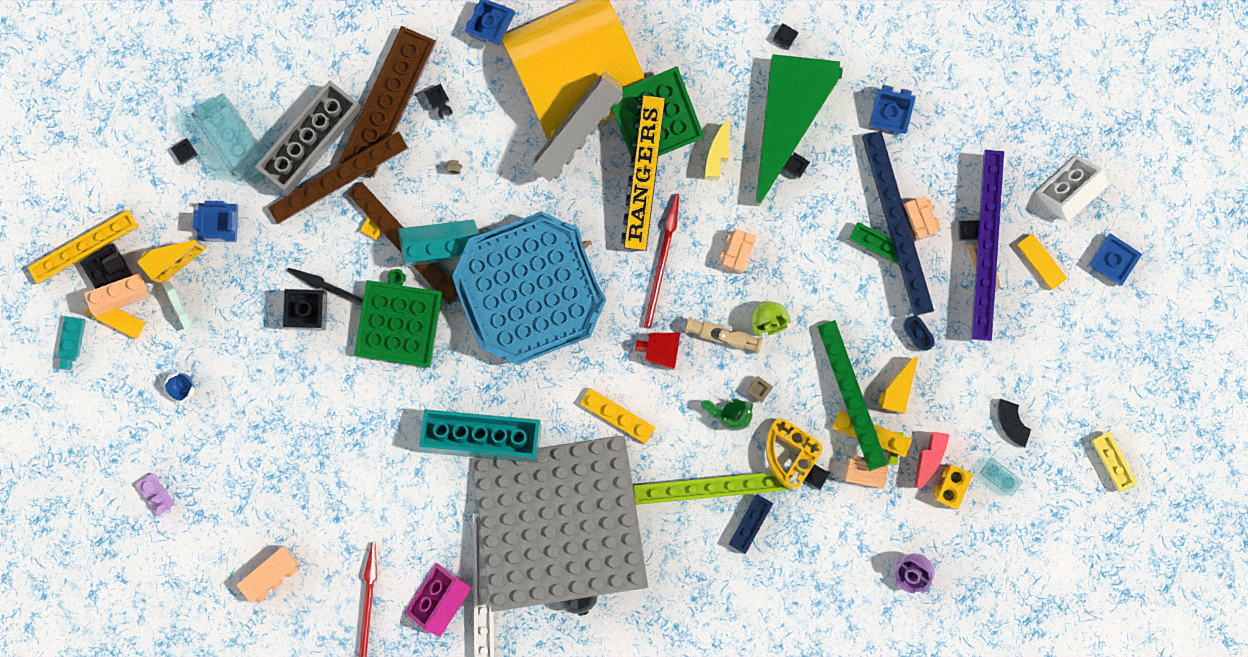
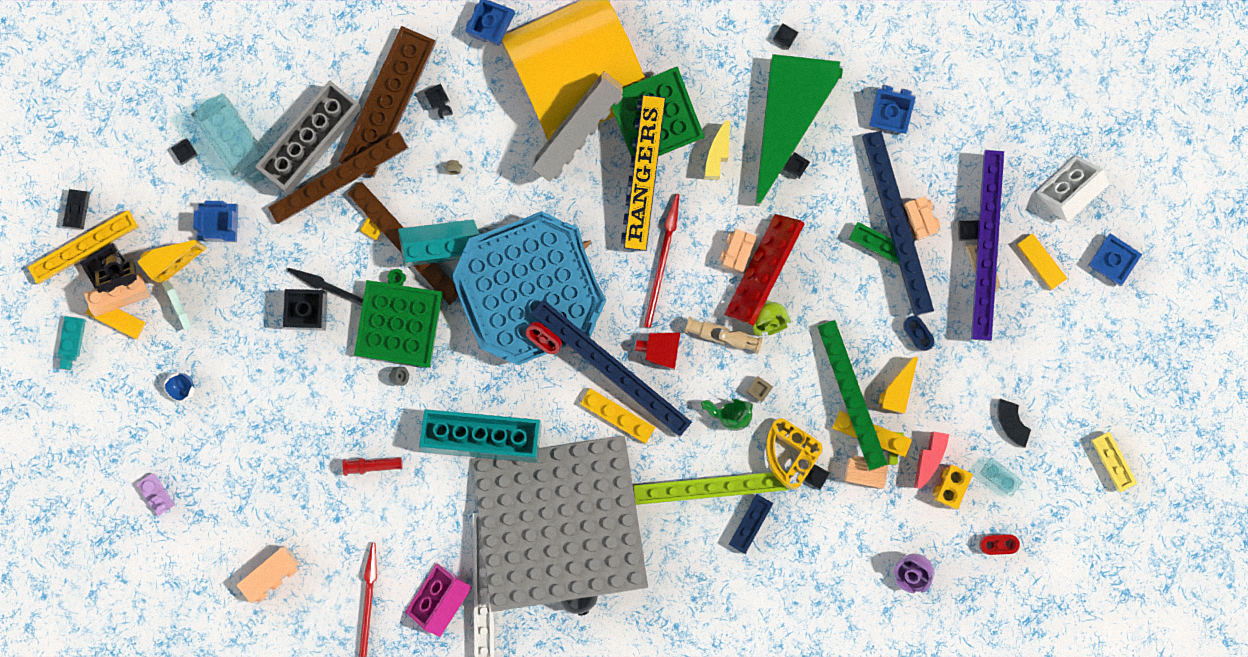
none -> black plate [62,189,90,230]
none -> black plate [95,255,137,293]
none -> red pin [342,457,403,476]
none -> dark grey tile [389,367,409,386]
none -> red plate [526,322,562,354]
none -> dark blue plate [531,299,692,437]
none -> red plate [724,214,805,326]
none -> red plate [979,534,1020,555]

